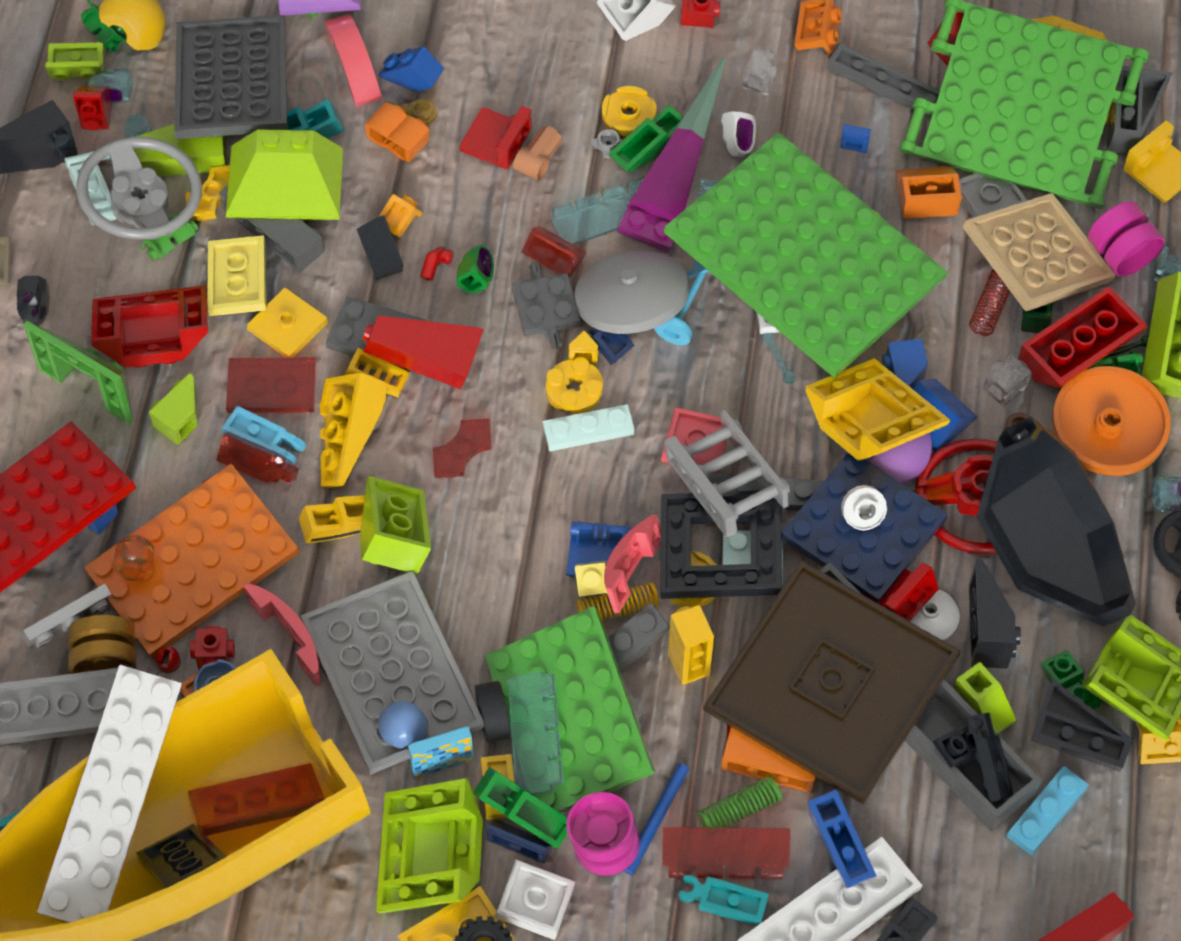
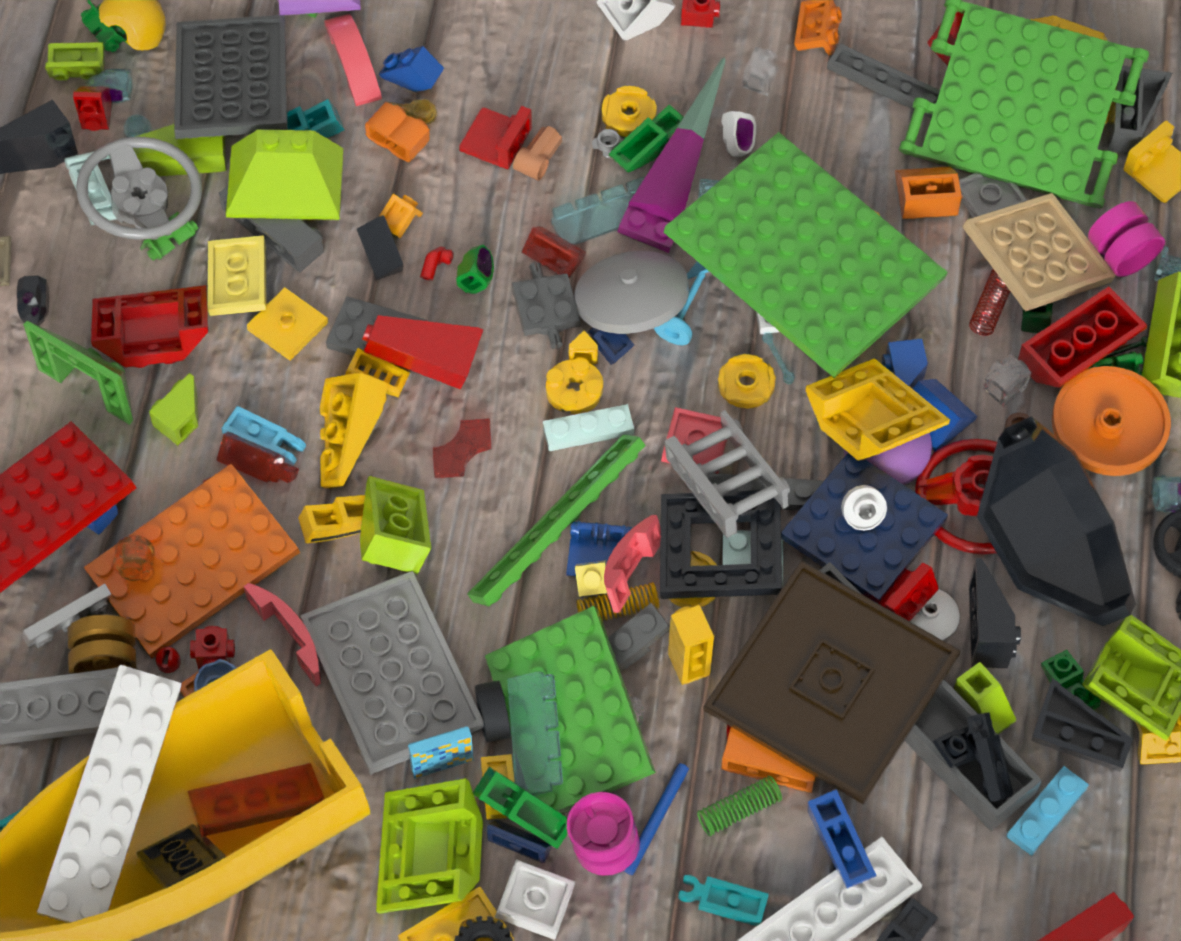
yellow tile [185,165,230,222] -> none
clear red tile [226,357,316,413] -> none
medium blue hair [378,701,428,749] -> none
clear red windscreen [662,827,790,879] -> none
blue tile [840,124,871,153] -> none
none -> bright green plate [467,435,646,606]
none -> yellow tile [718,354,776,409]

